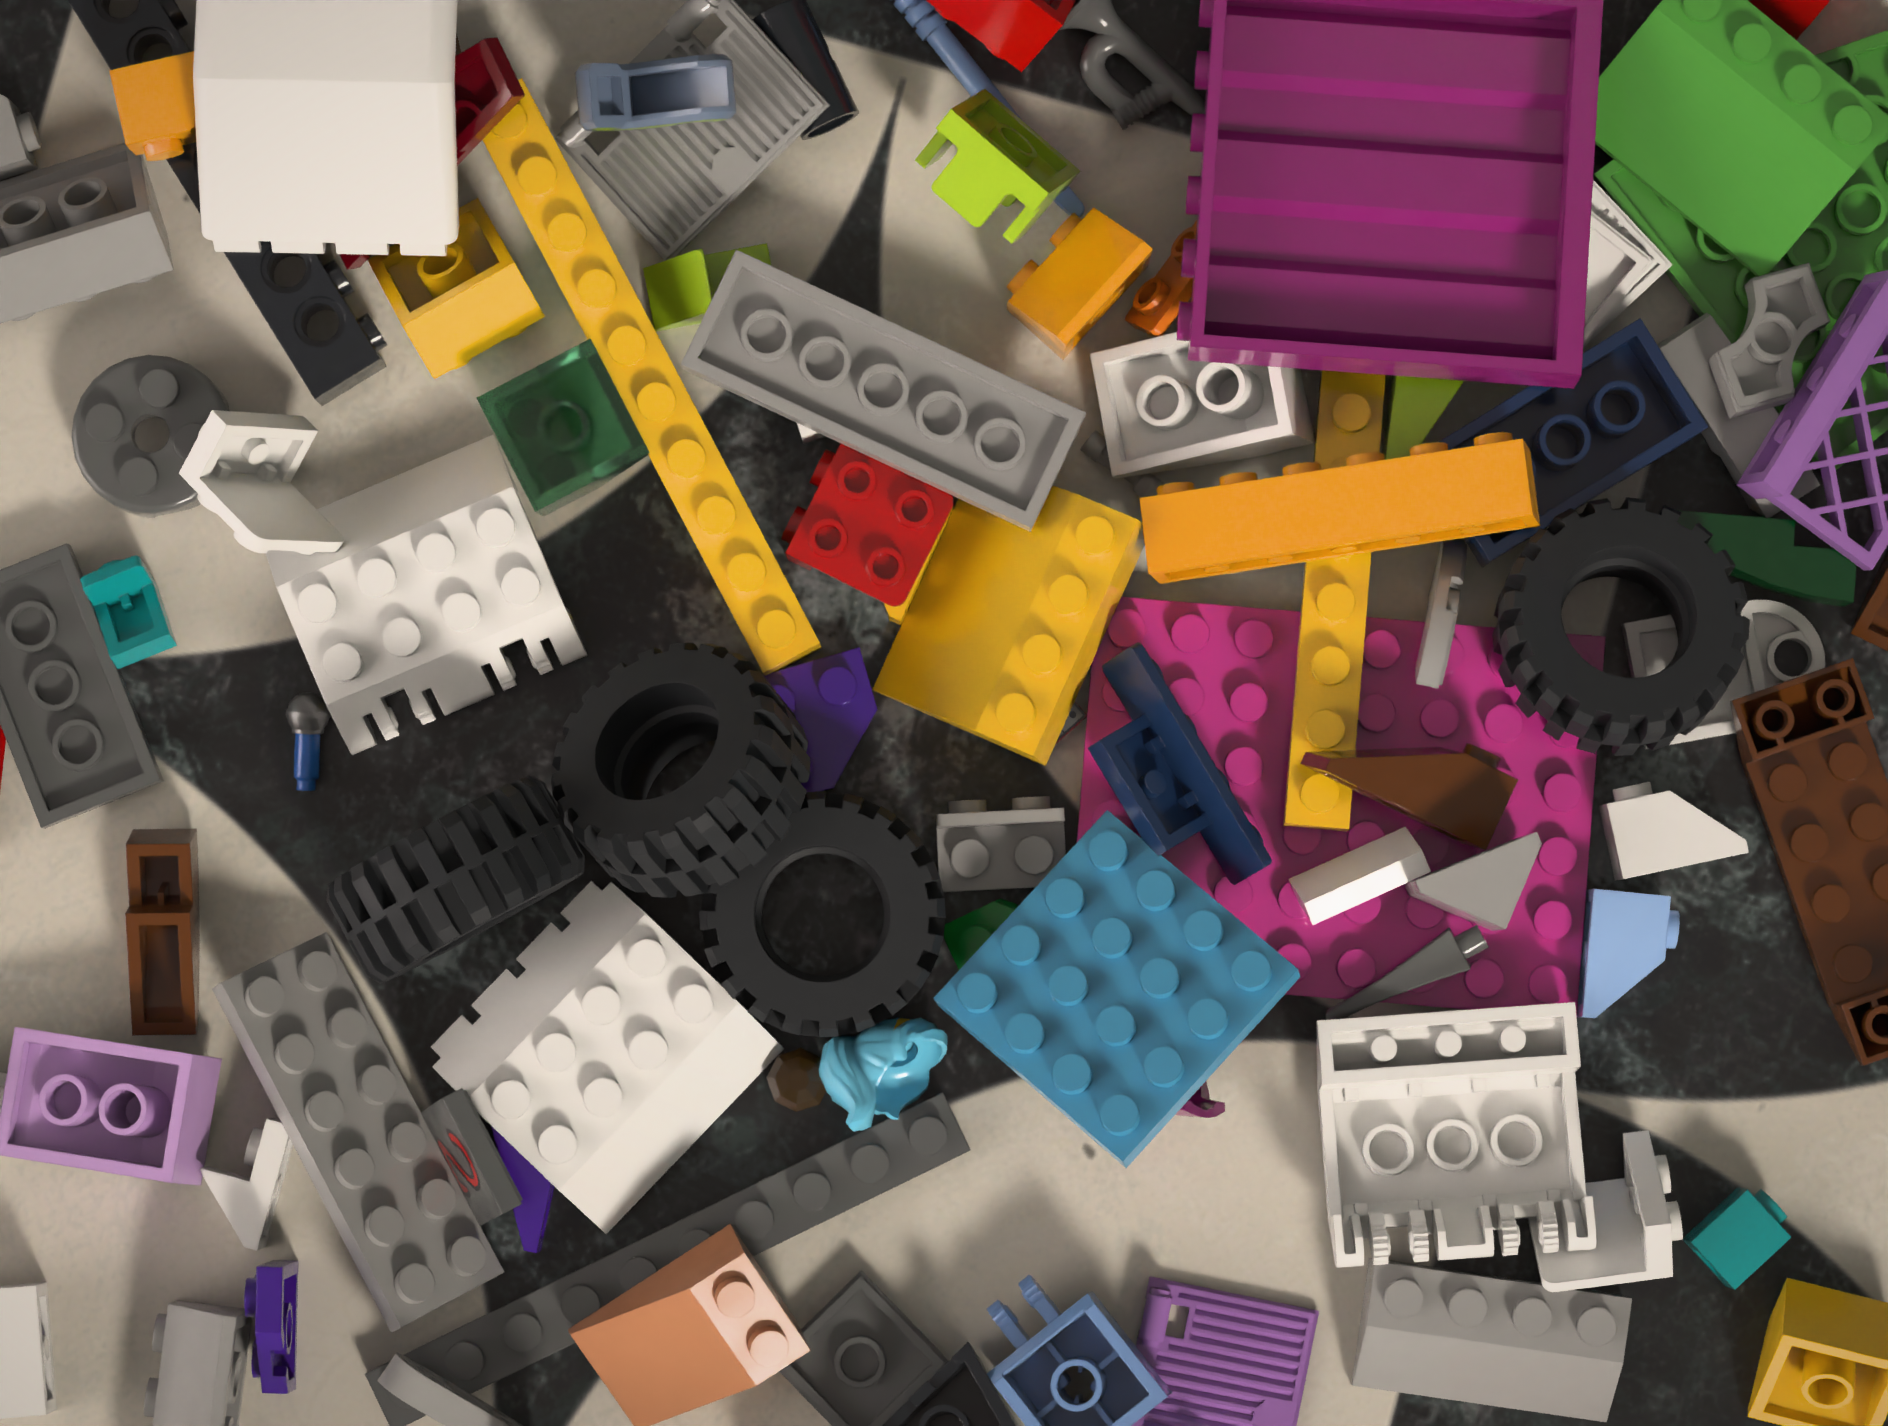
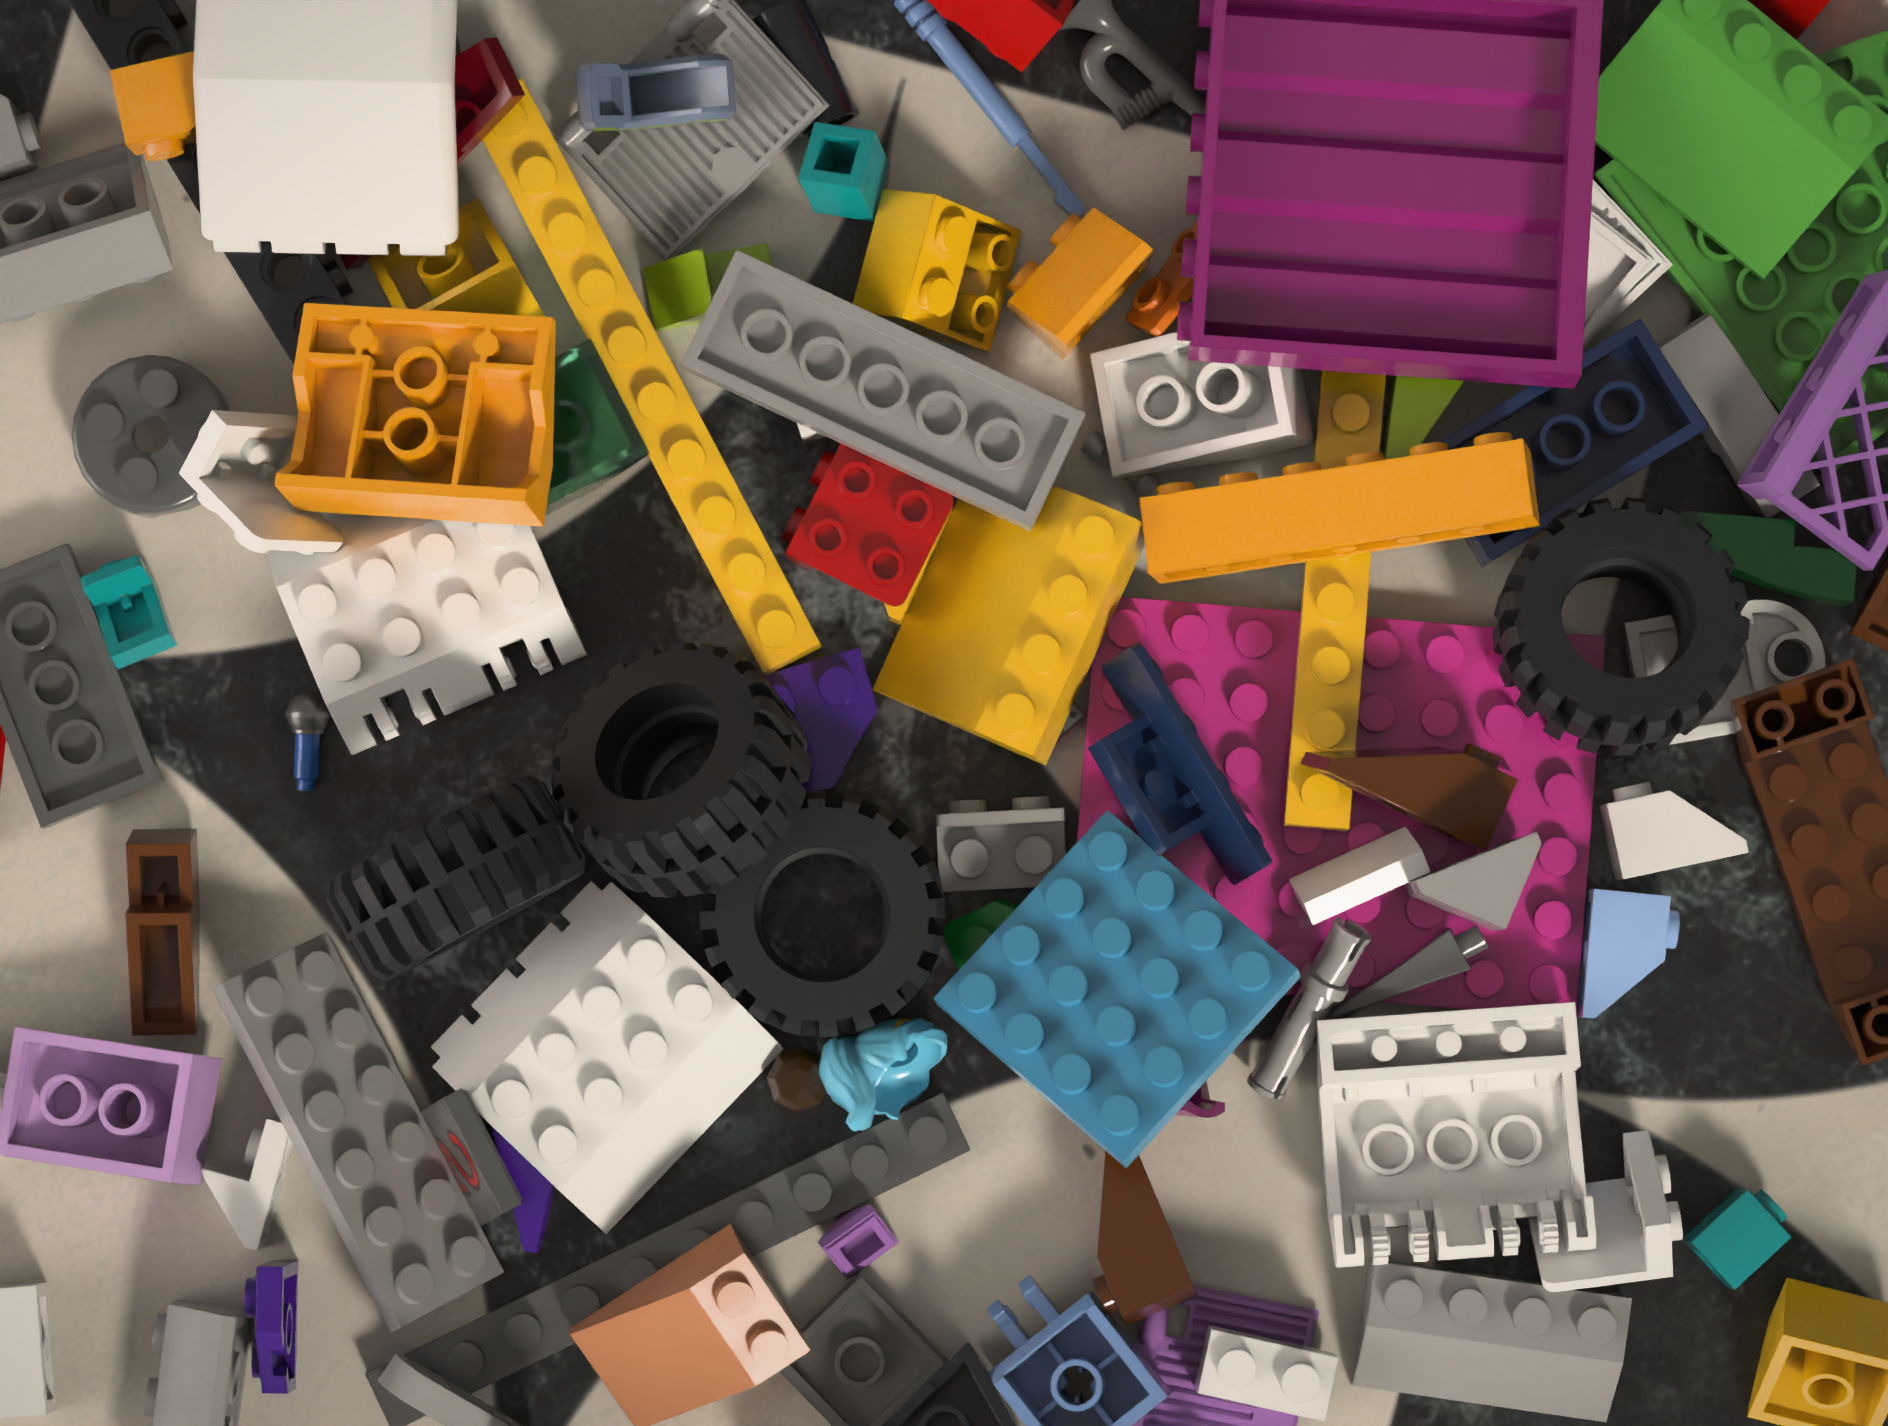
lime panel [915,89,1081,244] -> none
light grey tile [1415,539,1467,689] -> none
light grey tile [1708,263,1830,419] -> none
none -> light orange piece [274,303,556,527]
none -> teal brick [798,122,890,222]
none -> medium lavender slope [818,1204,899,1279]
none -> yellow slope [853,189,1022,352]
none -> reddish brown slope [1092,1151,1197,1326]
none -> white brick [1194,1325,1339,1422]
none -> light grey pin [1247,917,1372,1101]

